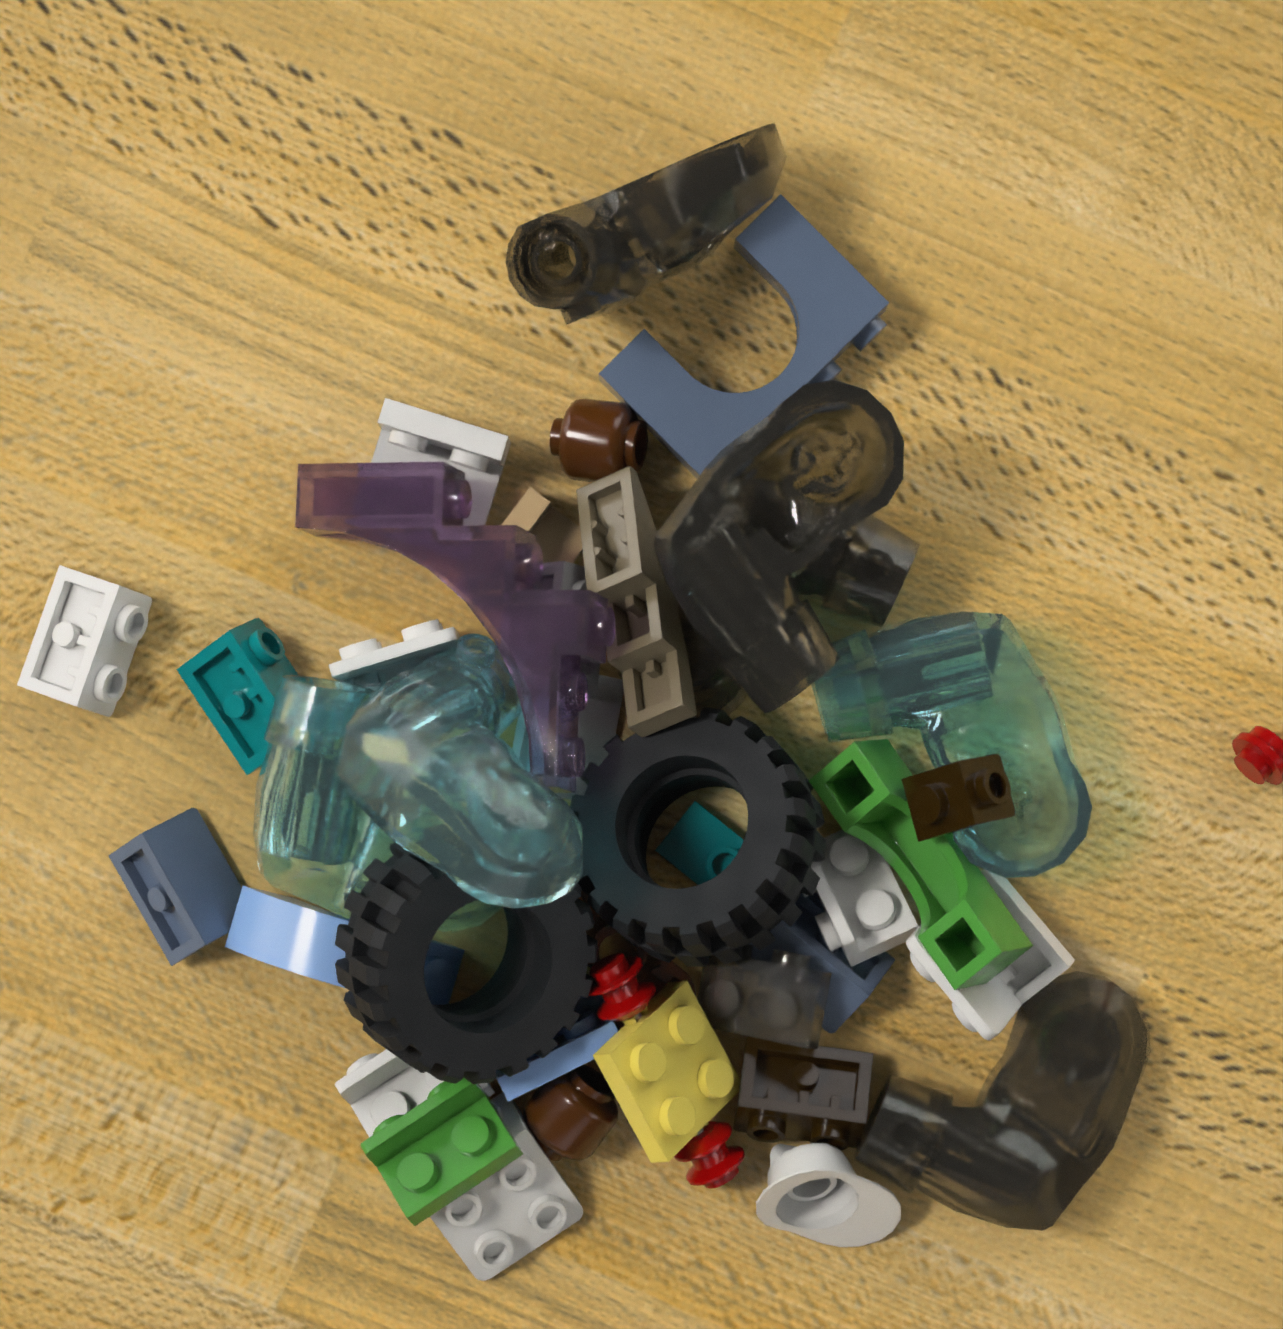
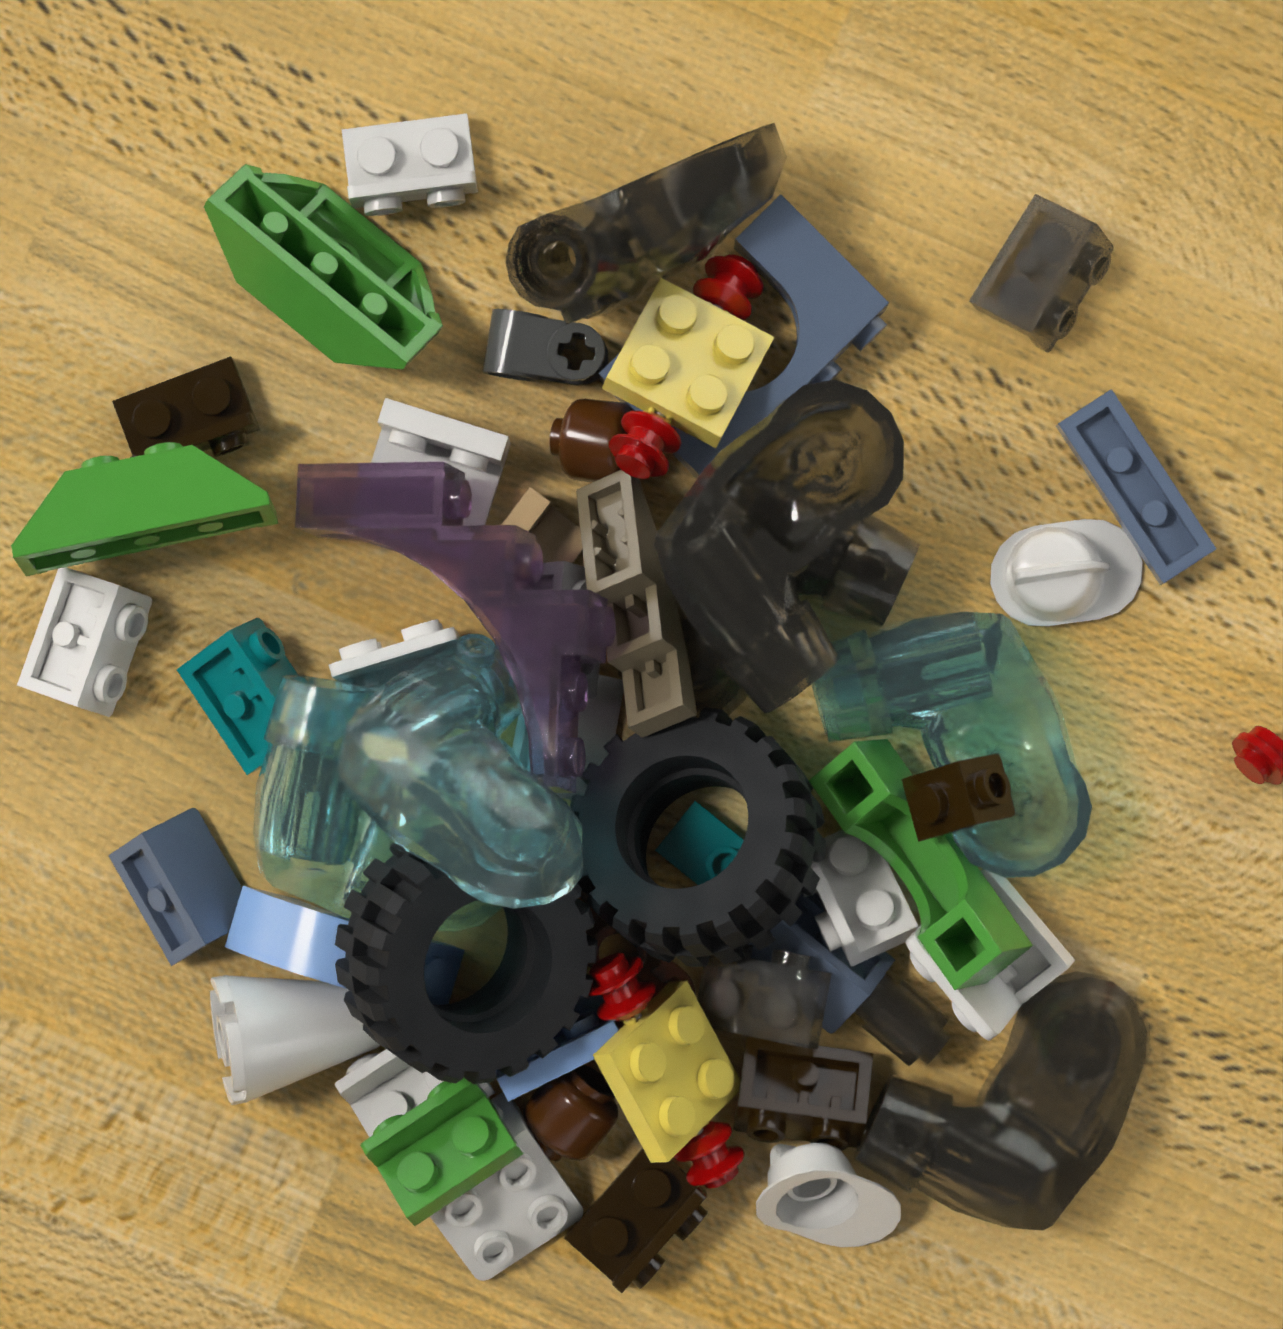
none -> bright green wedge [11,442,278,576]
none -> dark brown bracket [112,356,260,458]
none -> bright green wedge [204,164,443,370]
none -> white cone [210,975,380,1105]
none -> white bracket [341,113,478,216]
none -> dark grey piece [483,309,609,386]
none -> dark brown bracket [564,1147,708,1293]
none -> light yellow plate [601,254,774,479]
none -> clear smoke brick [854,973,951,1066]
none -> clear smoke bracket [969,194,1114,353]
none -> white piece [990,519,1143,626]
none -> sand blue plate [1056,389,1216,585]

